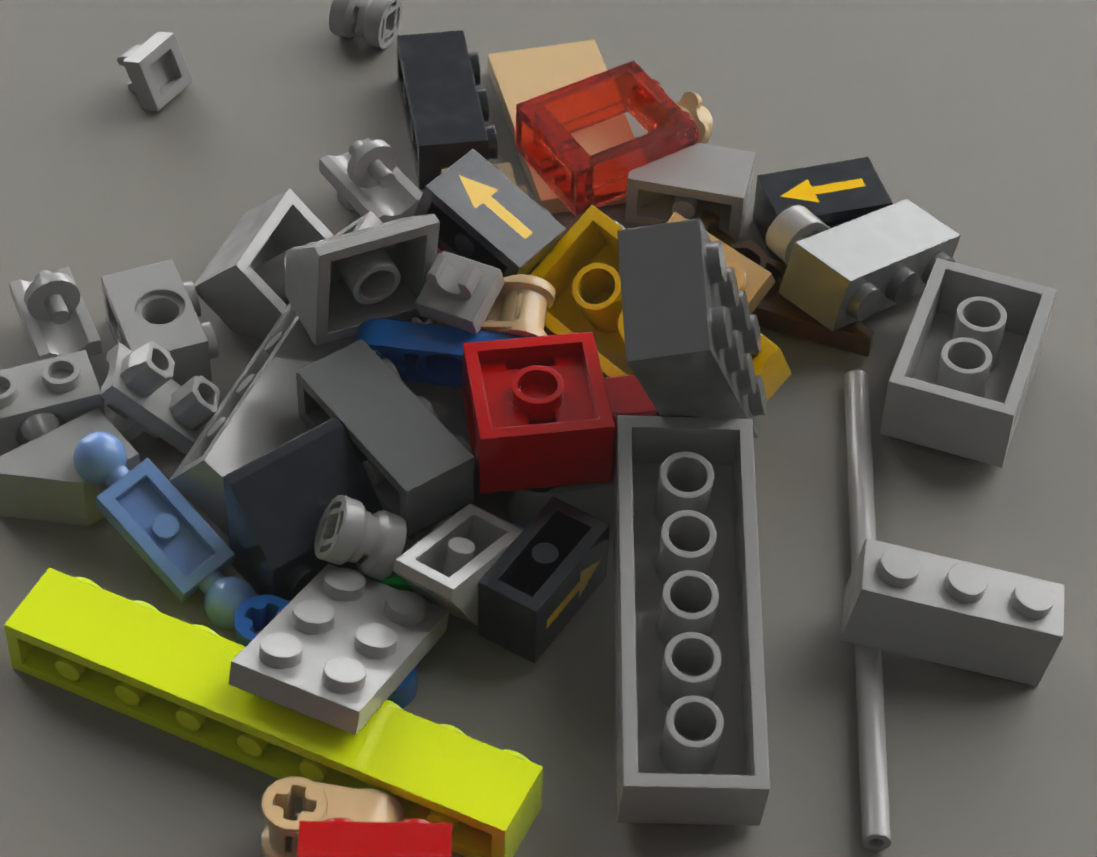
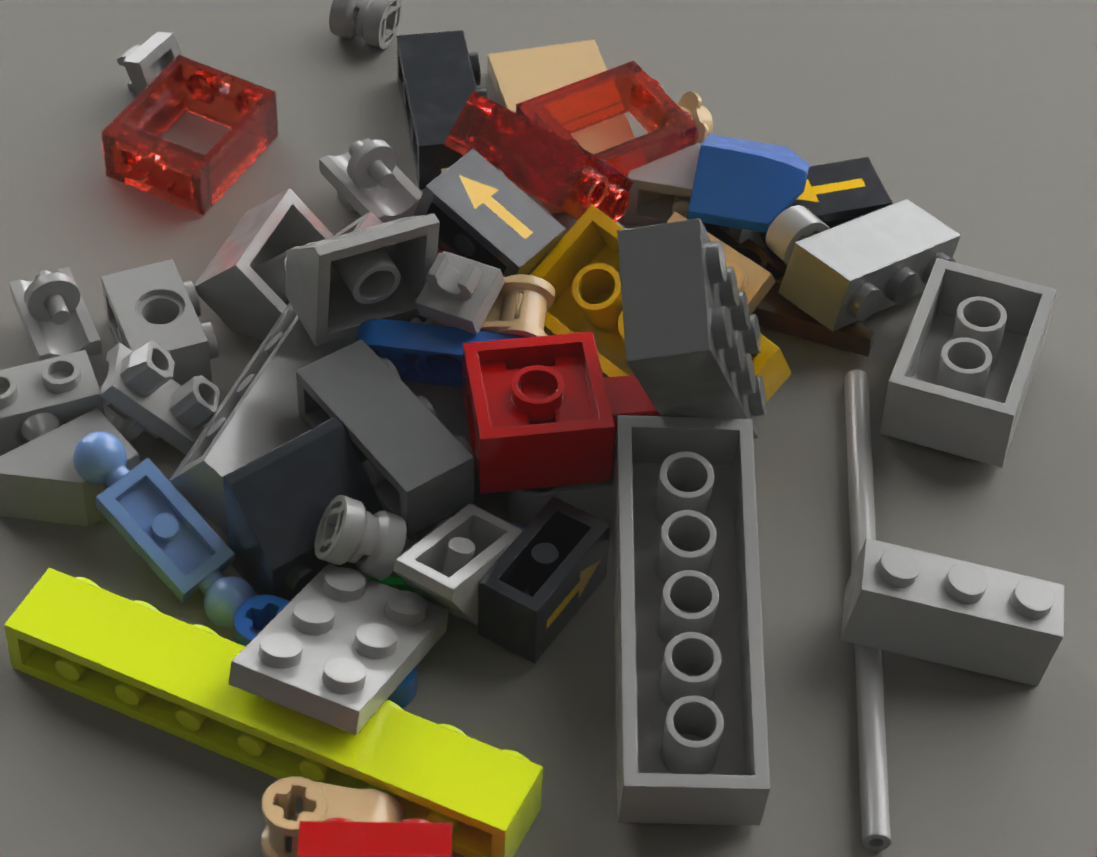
none -> clear red window [101,55,278,215]
none -> clear red window [443,90,634,222]
none -> blue slope [687,134,810,233]

